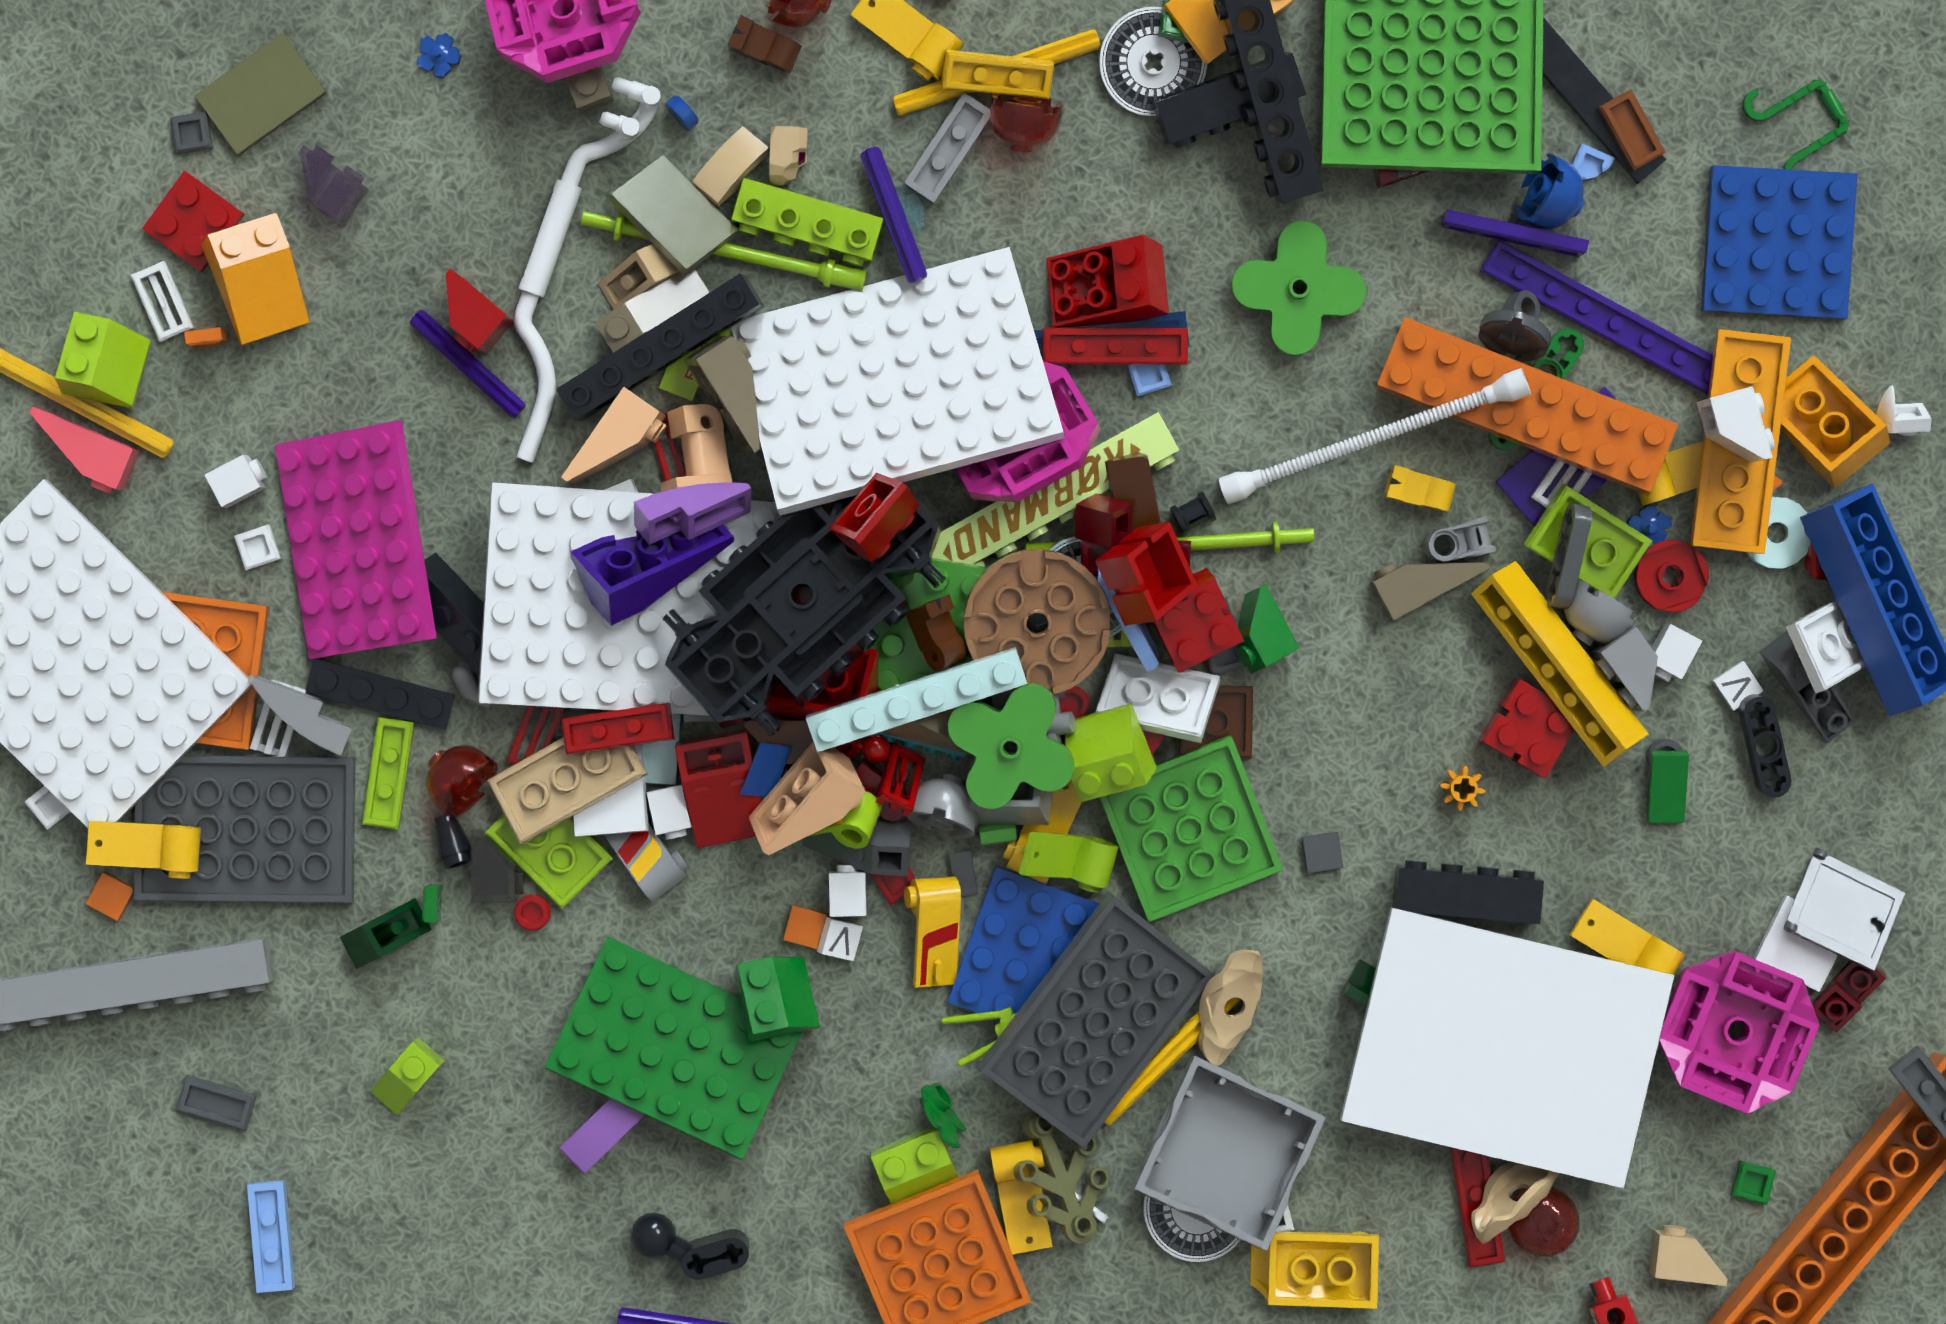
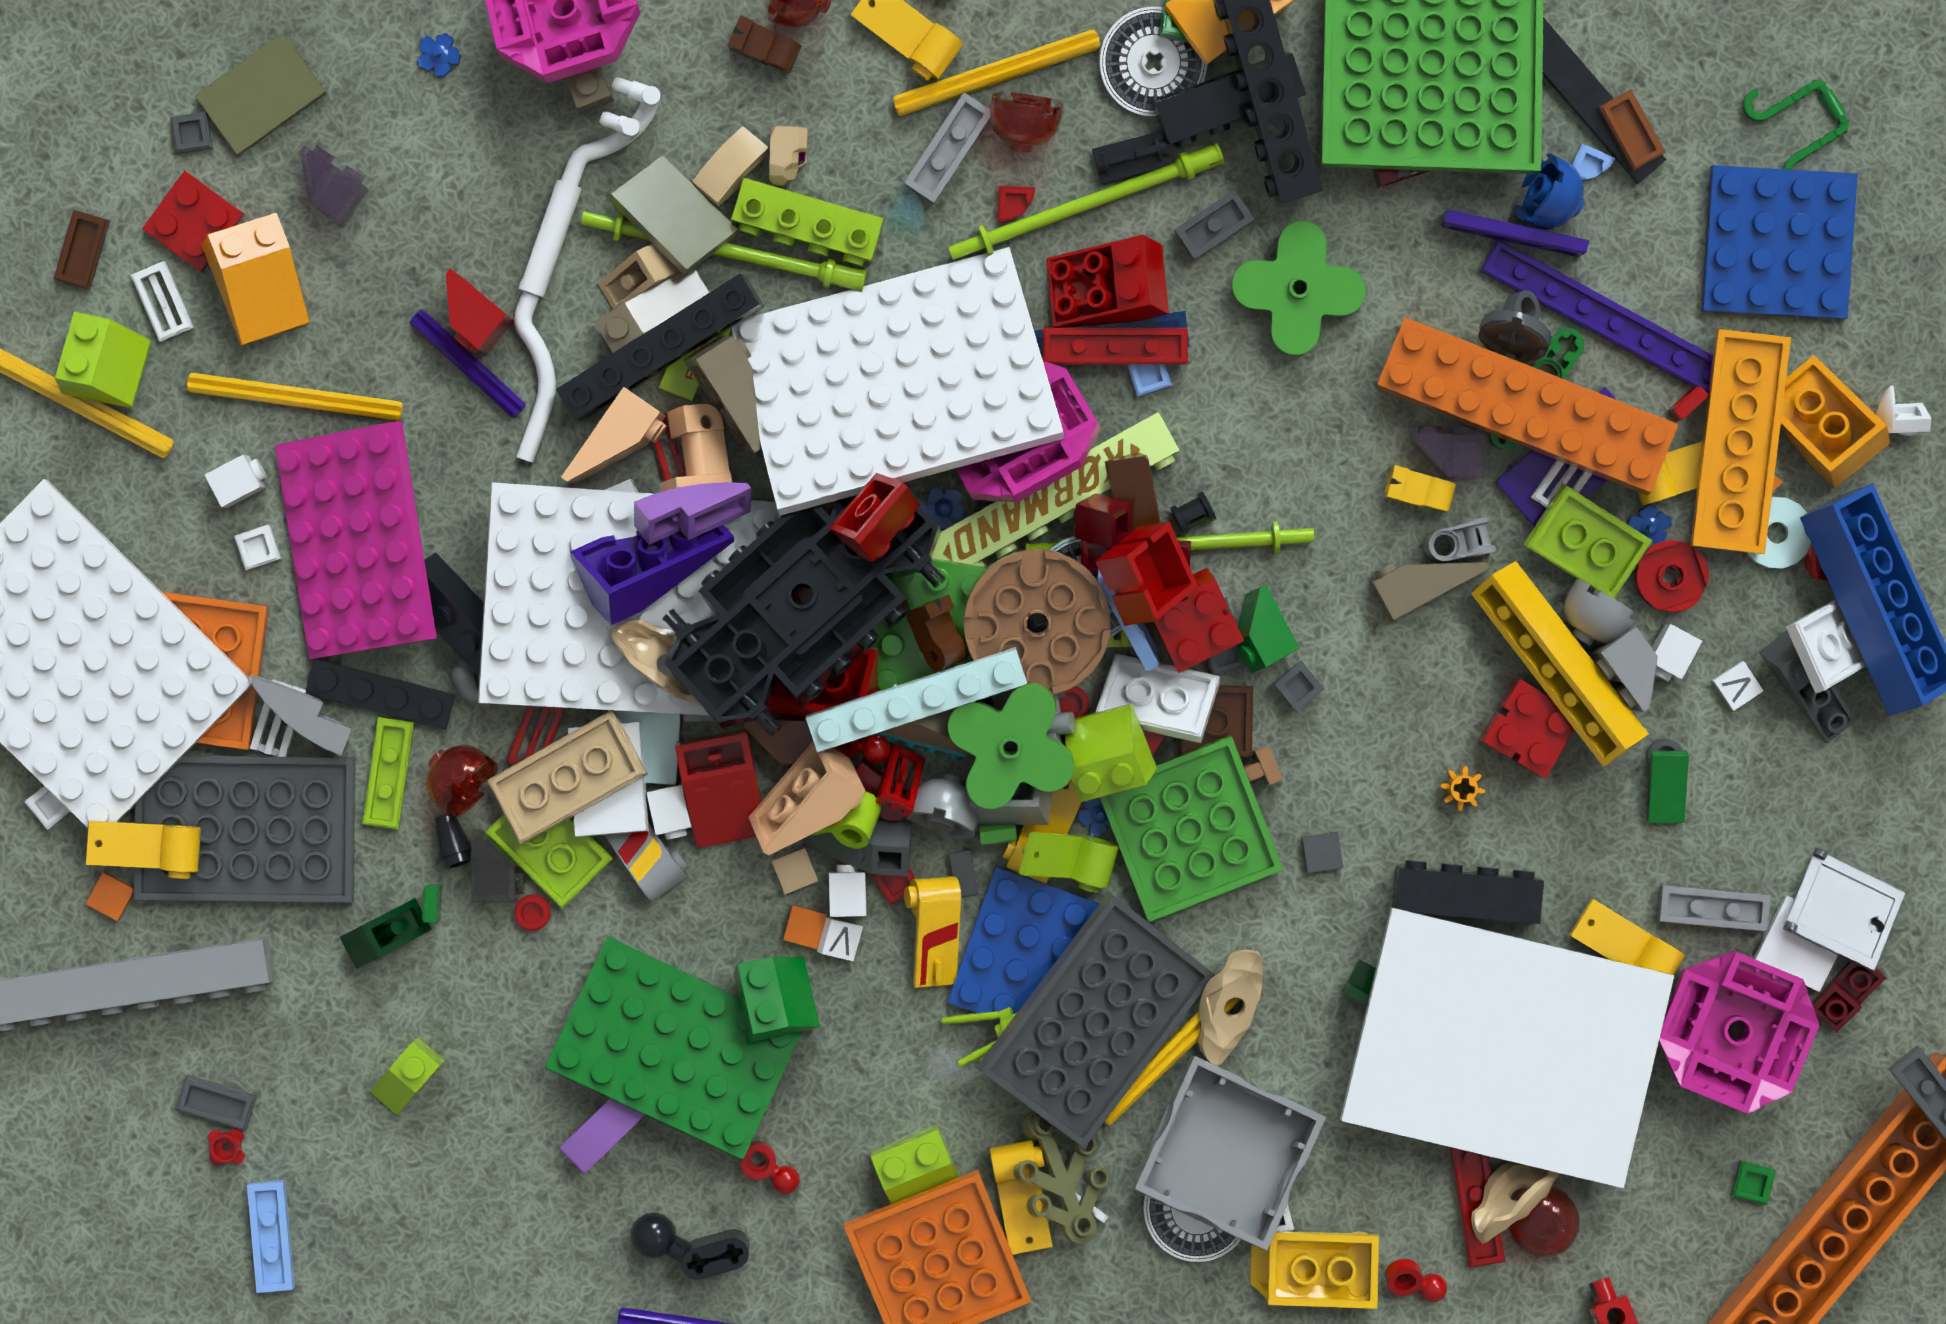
coral slope [29,406,140,494] -> none
orange tile [184,327,228,348] -> none
red tile [562,703,675,755] -> none
blue tile [665,95,698,131] -> none
blue sticker [740,742,792,797] -> none
dark purple axle [860,147,928,284] -> none
green plate [920,1082,967,1149] -> none
yellow tile [941,50,1054,99] -> none
white hose [1219,368,1531,505] -> none
dark grey beam [1546,503,1592,609] -> none
tan slope [1649,1225,1728,1286] -> none
white slope [1696,386,1775,462] -> none
black beam [1739,694,1792,798] -> none
none -> reddish brown tile [54,210,110,290]
none -> yellow axle [187,373,403,421]
none -> red plate [208,1128,245,1166]
none -> tan piece [611,620,700,705]
none -> red plate [740,1141,800,1195]
none -> tan tile [772,847,819,895]
none -> blue plant [923,487,966,531]
none -> lime bar [948,142,1225,260]
none -> red tile [998,186,1035,223]
none -> blue plant [1077,798,1112,837]
none -> black hinge [1092,131,1170,184]
none -> dark grey plate [1174,190,1255,261]
none -> medium nougat tile [1244,745,1283,785]
none -> dark grey plate [1273,661,1324,712]
none -> red plate [1385,1259,1447,1302]
none -> clear purple slope [1409,426,1486,479]
none -> light grey plate [1657,884,1771,931]
none -> red tile [1668,386,1709,422]

